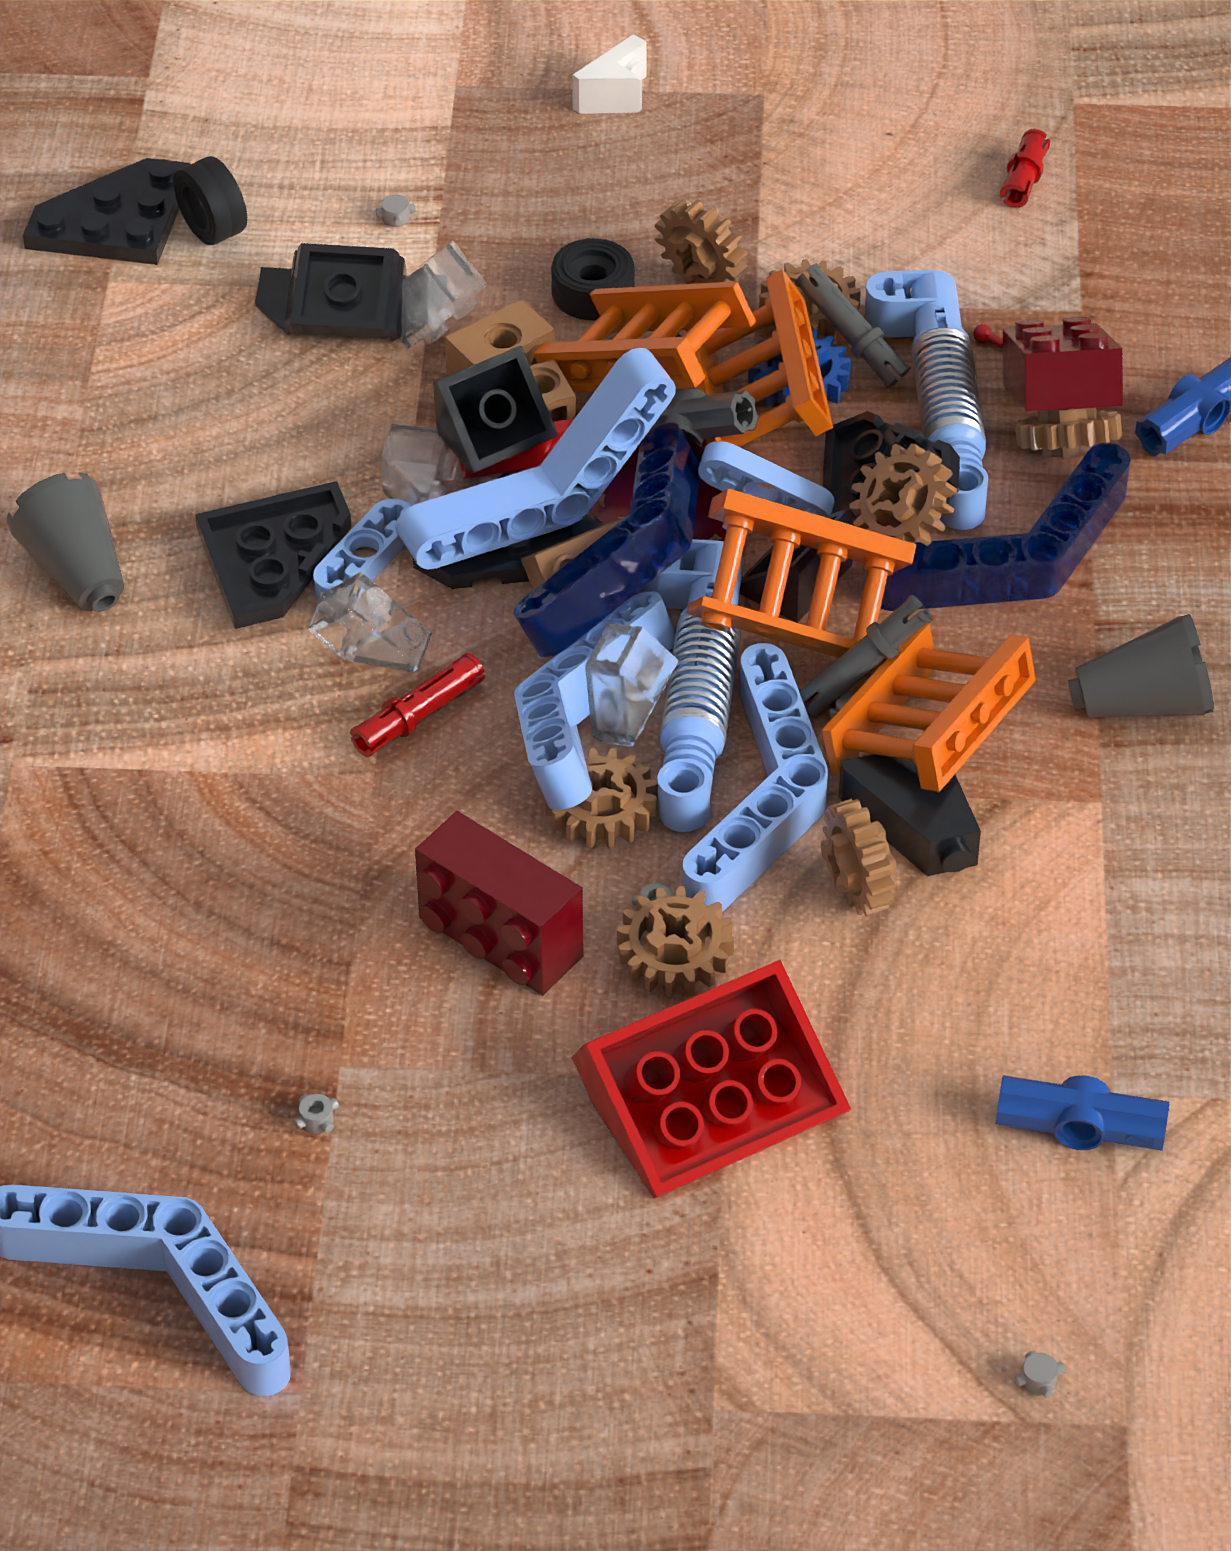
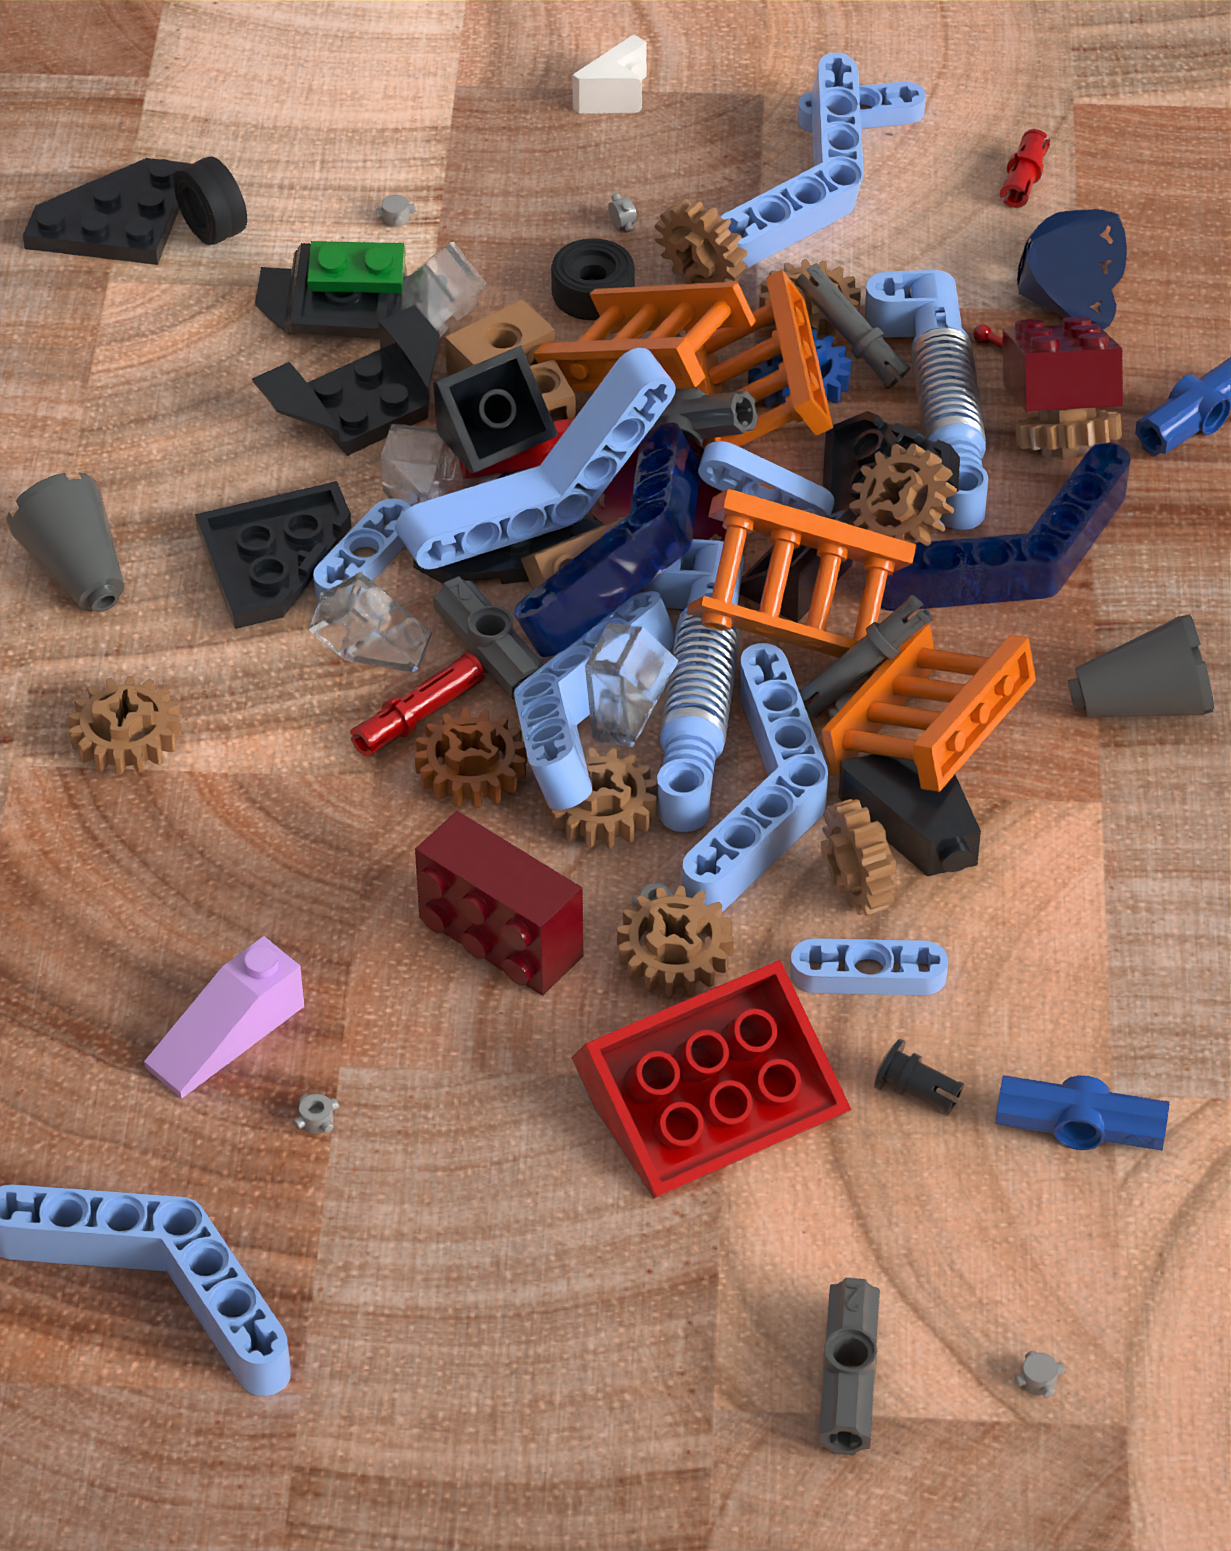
none -> medium nougat gear [68,676,182,775]
none -> lavender slope [144,936,304,1099]
none -> black piece [252,305,440,456]
none -> green plate [307,241,406,293]
none -> dark orange gear [415,708,527,808]
none -> dark grey piece [433,576,544,699]
none -> light grey piece [608,193,637,232]
none -> light blue beam [721,52,864,268]
none -> light blue beam [790,938,948,995]
none -> light blue beam [798,81,926,132]
none -> dark grey piece [818,1277,880,1455]
none -> black pin [874,1039,964,1115]
none -> dark blue piece [1017,209,1127,330]

